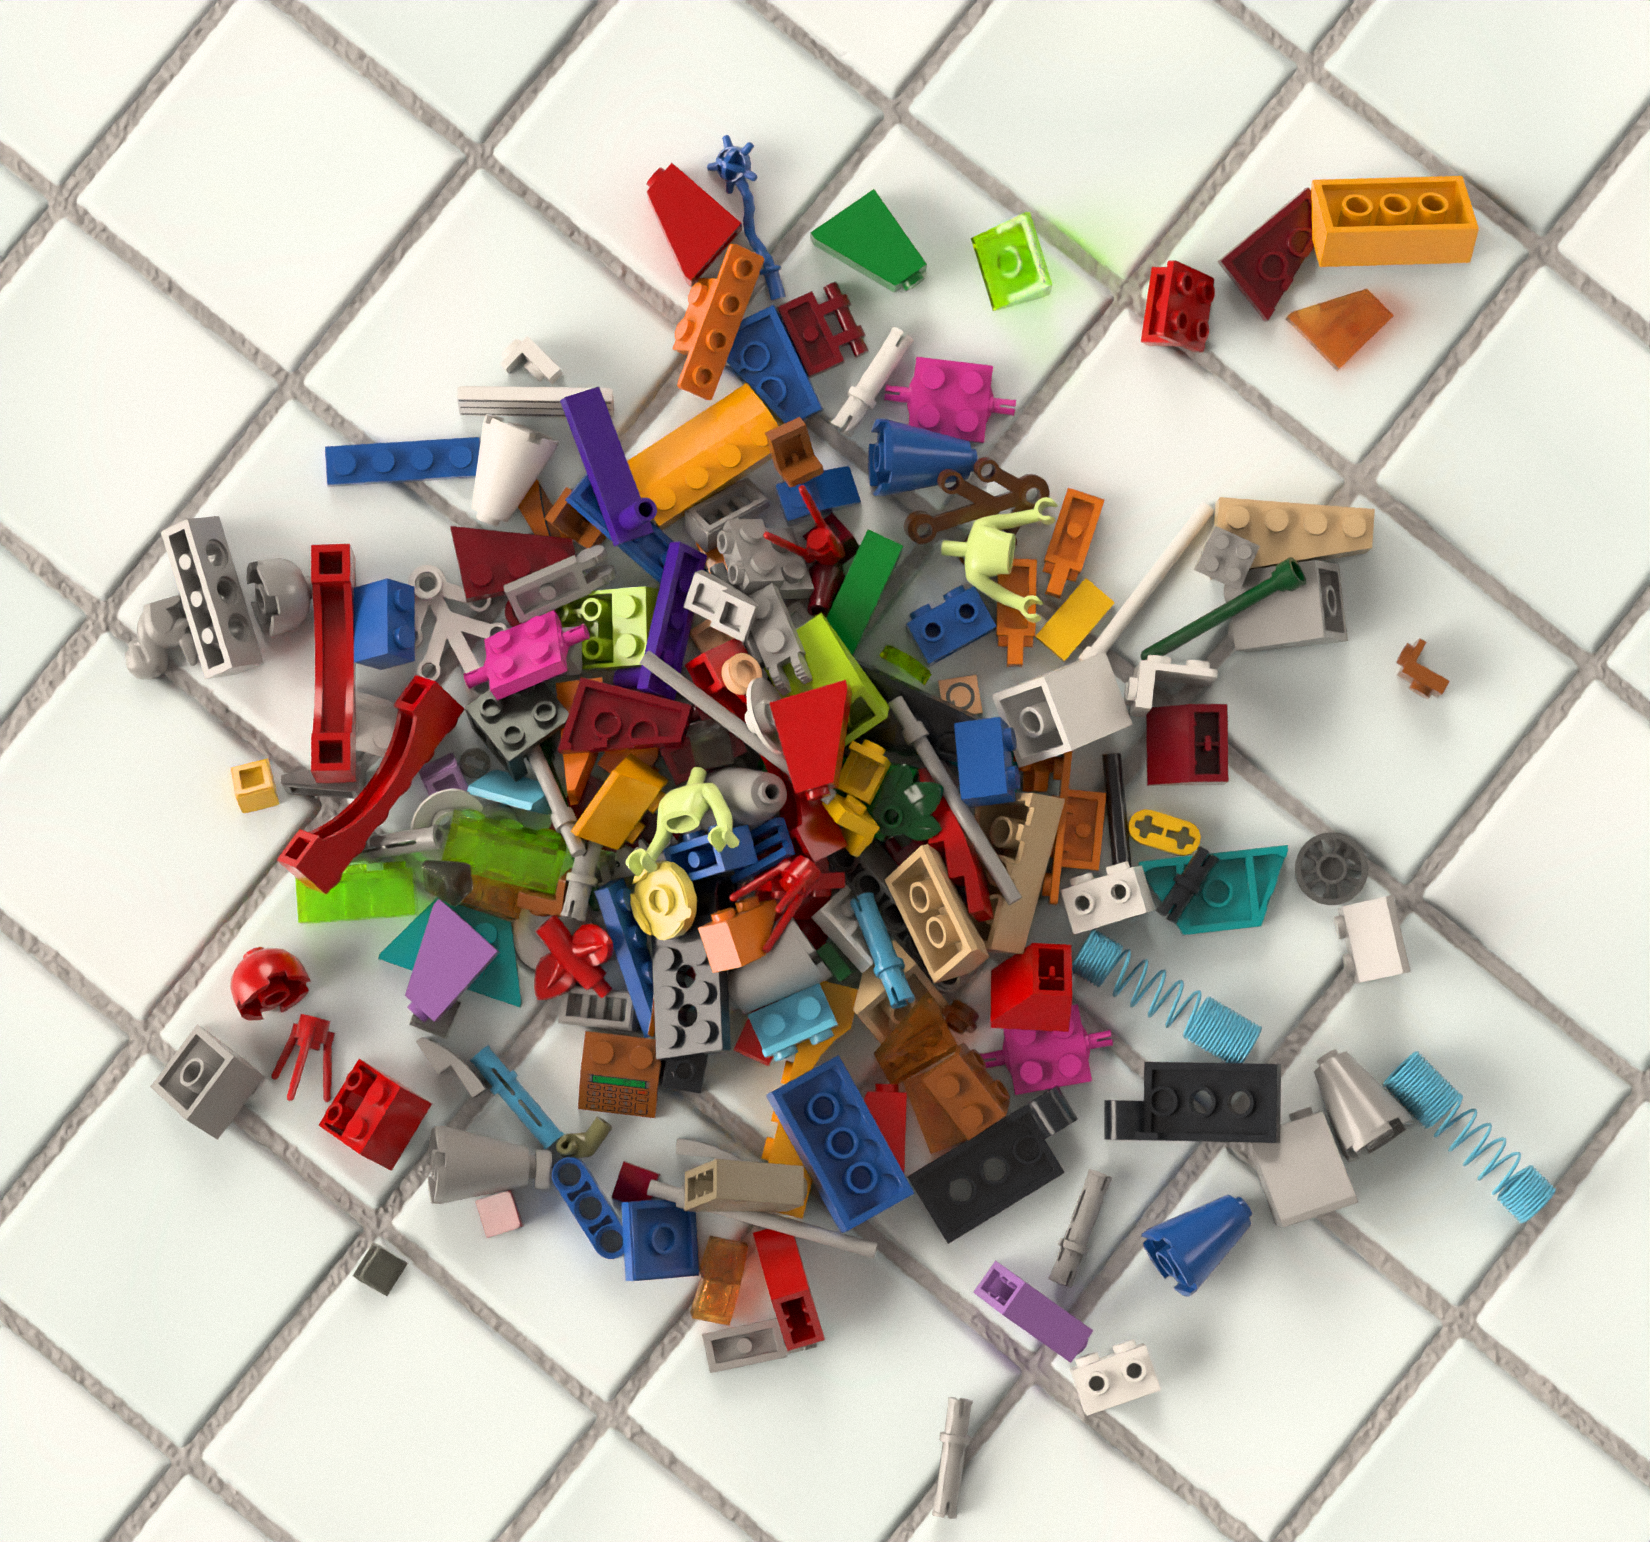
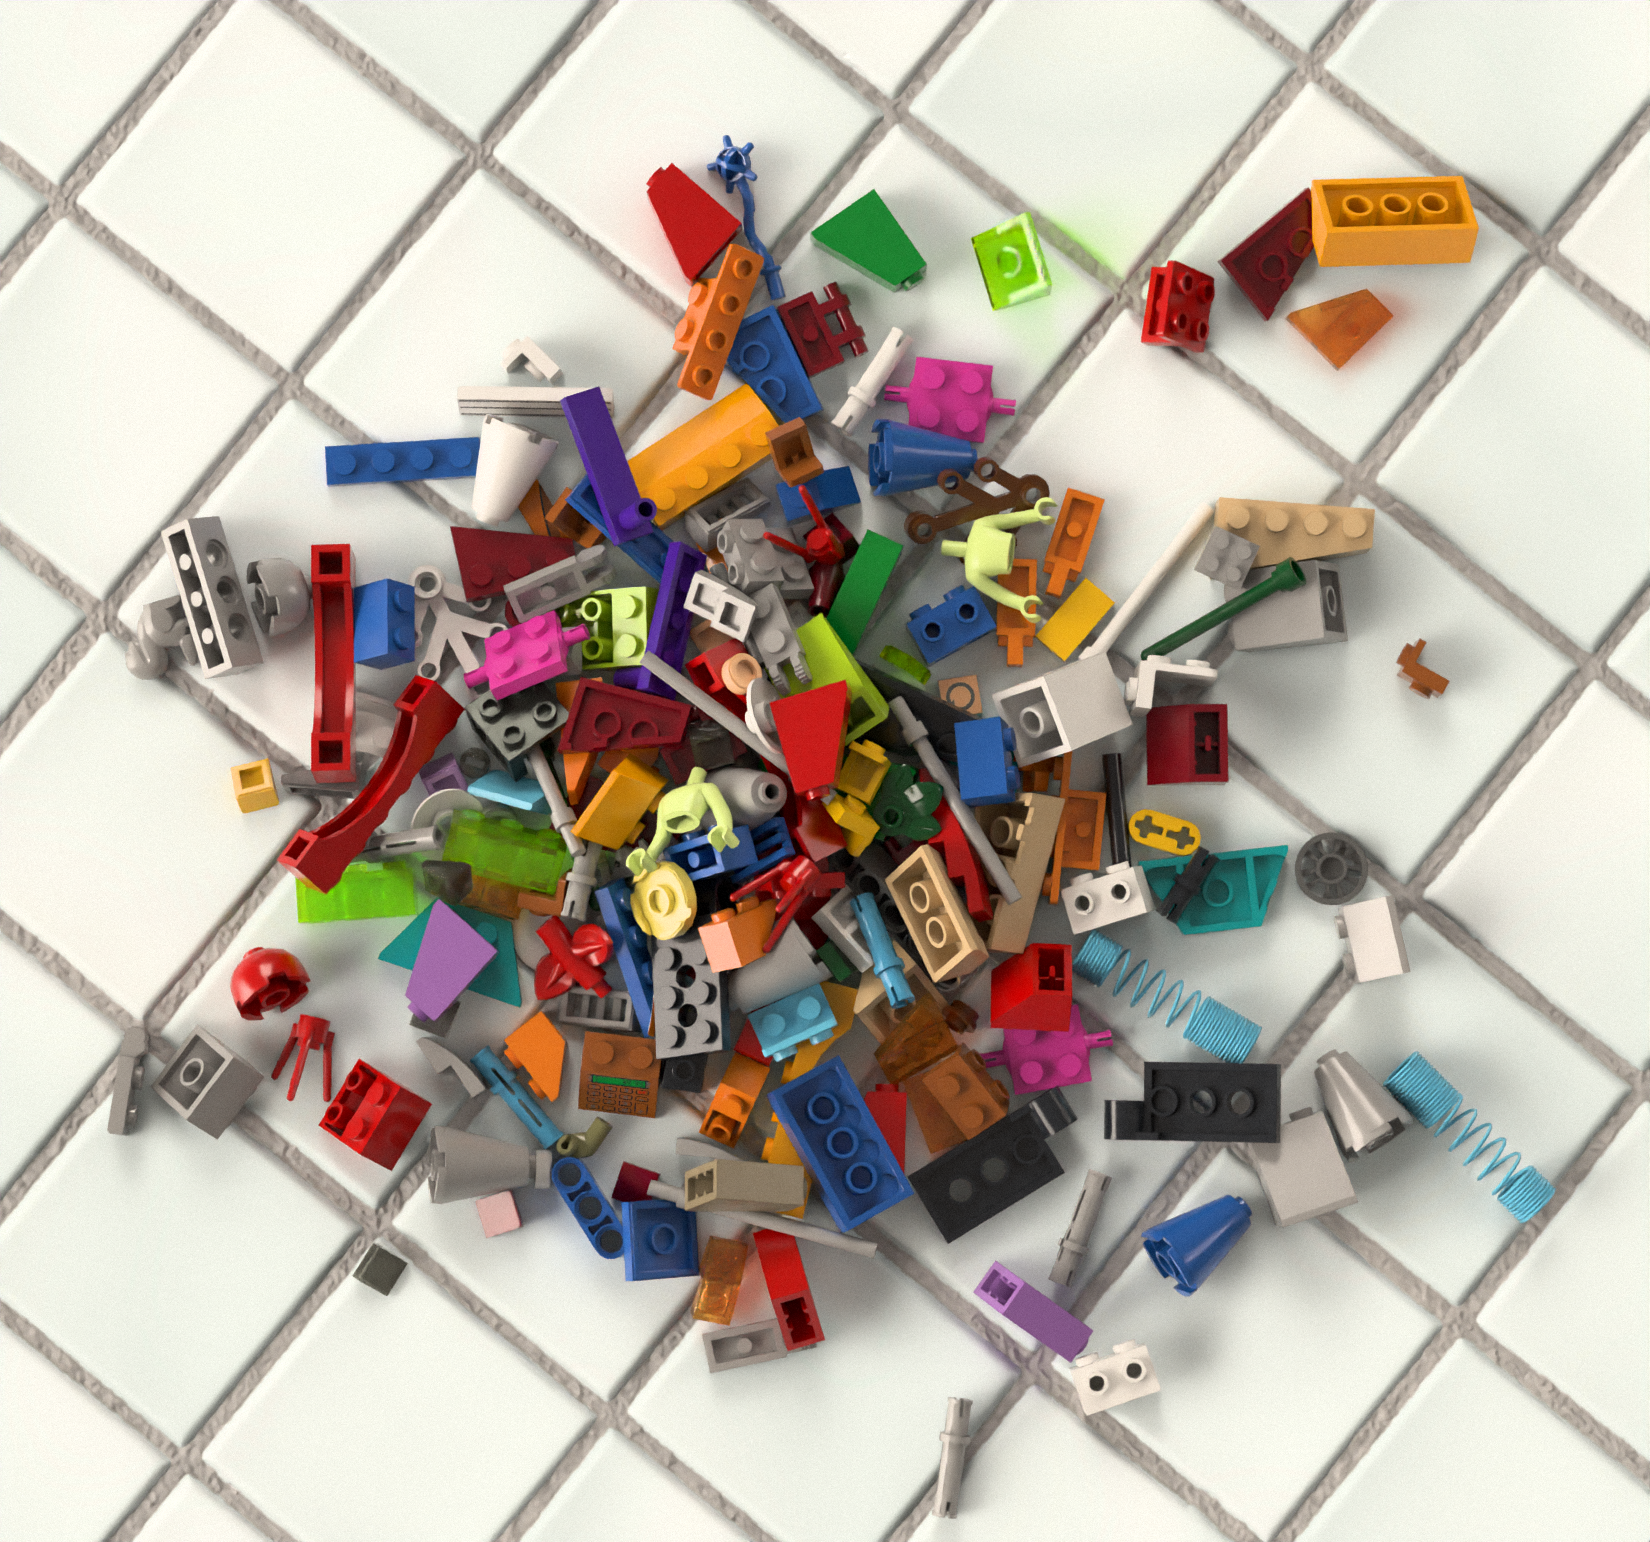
none -> light grey hinge [107,1026,151,1136]
none -> orange slope [504,1011,567,1102]
none -> orange slope [699,1052,771,1149]

